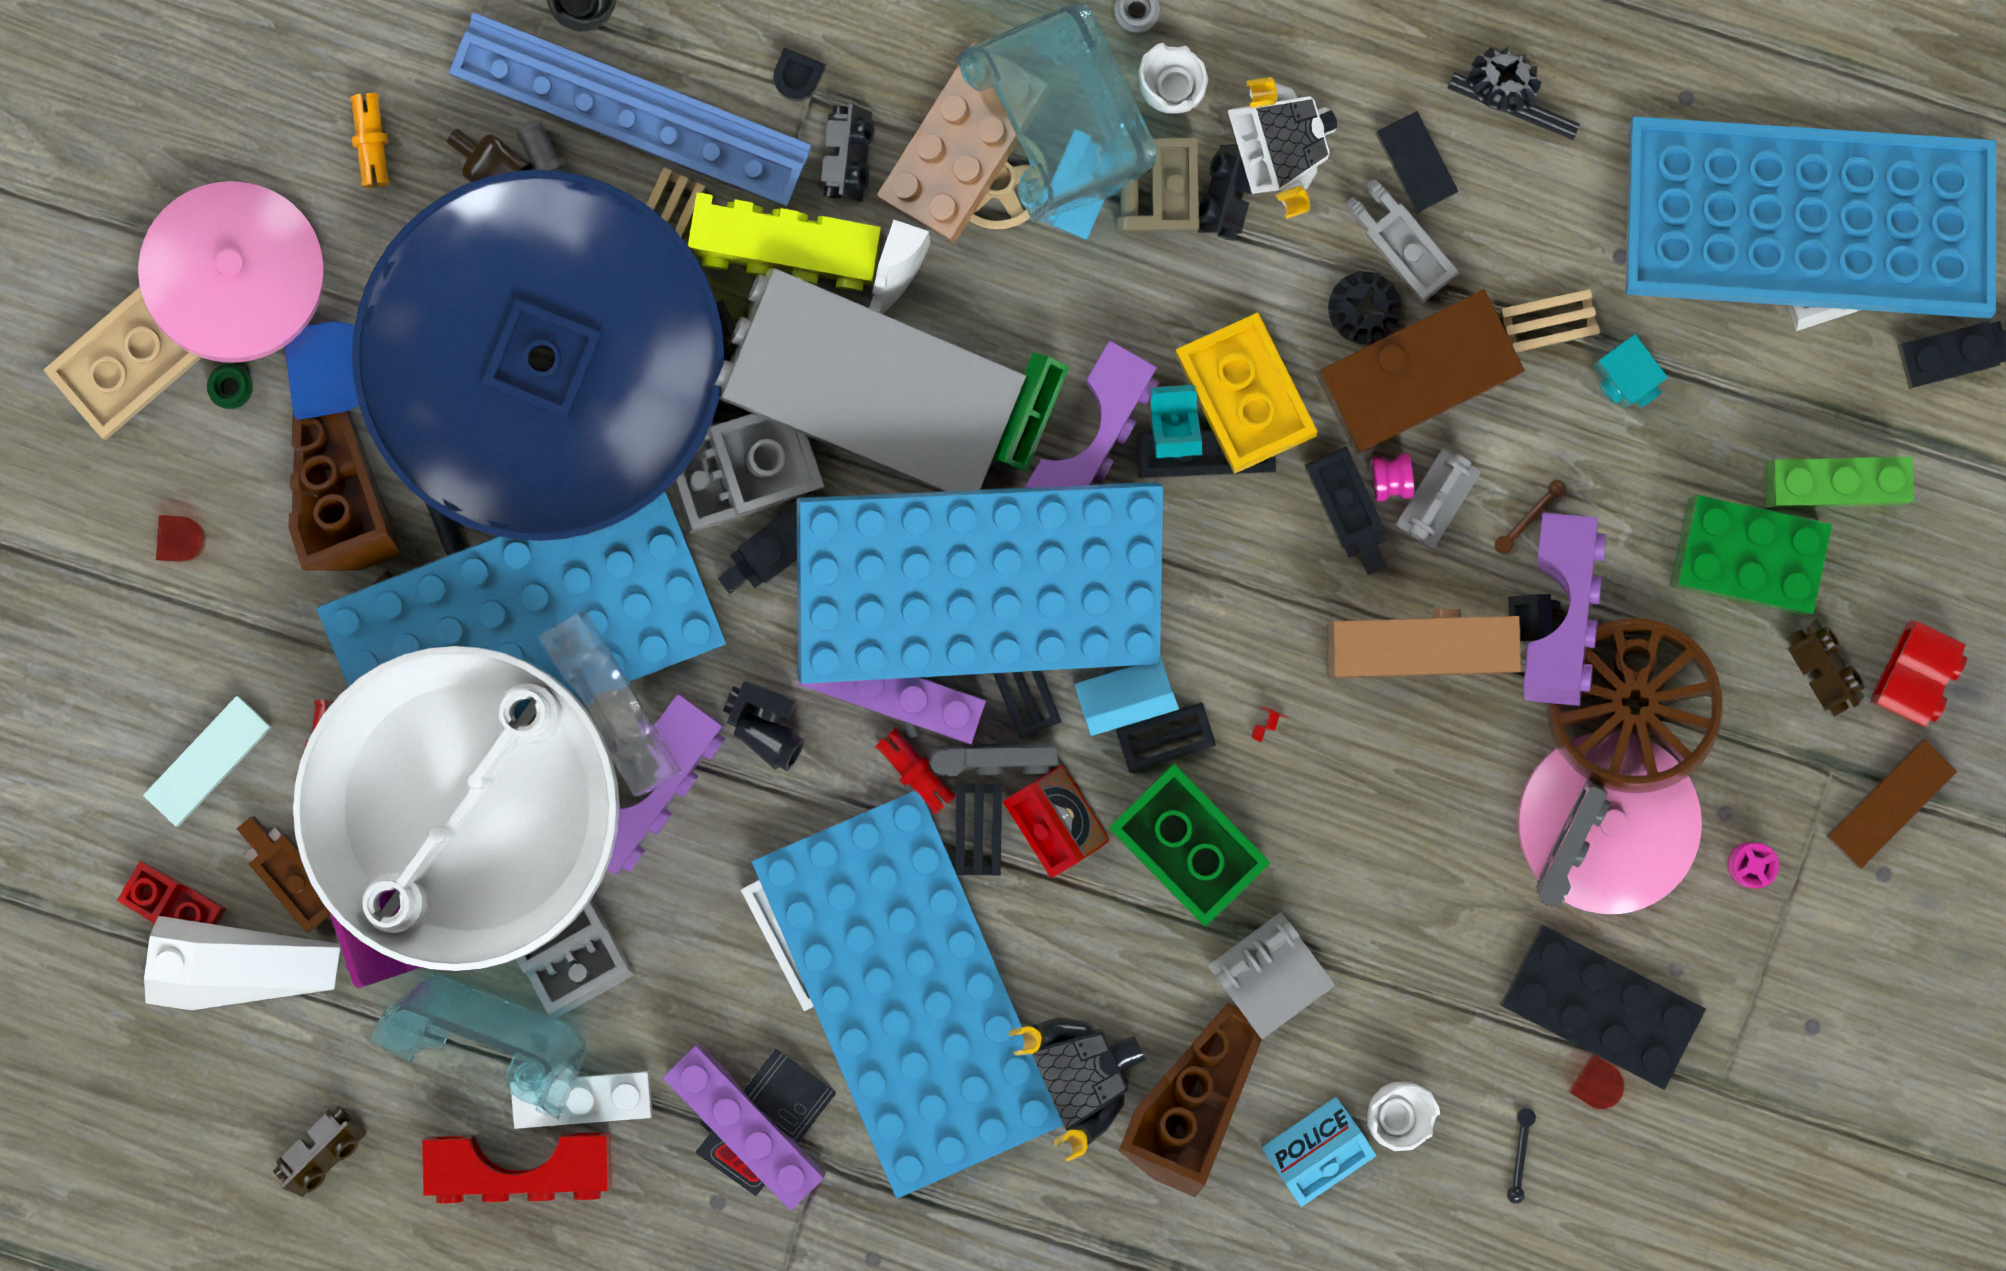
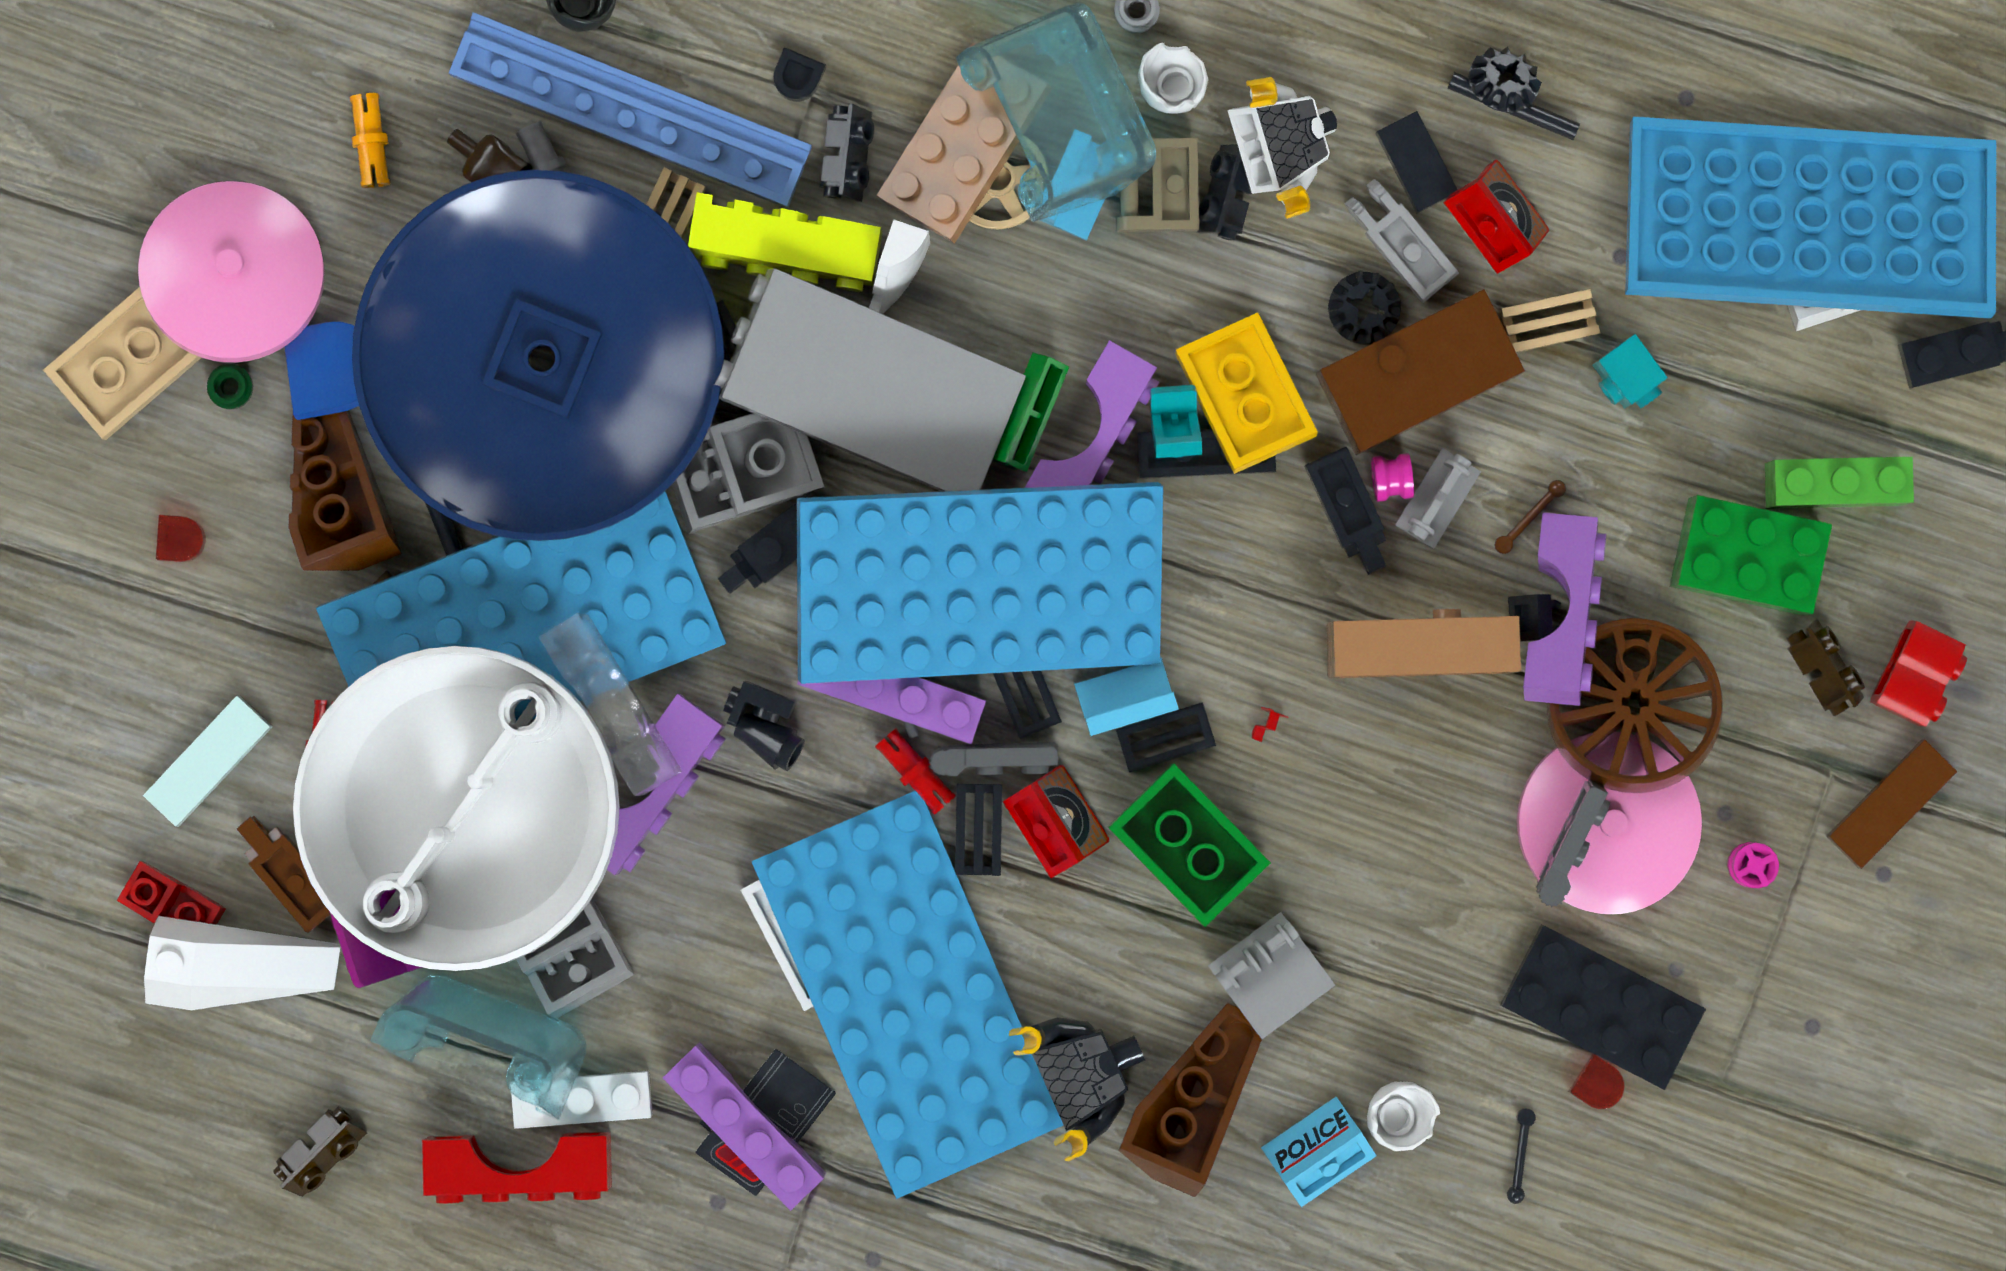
none -> red panel [1443,160,1549,274]

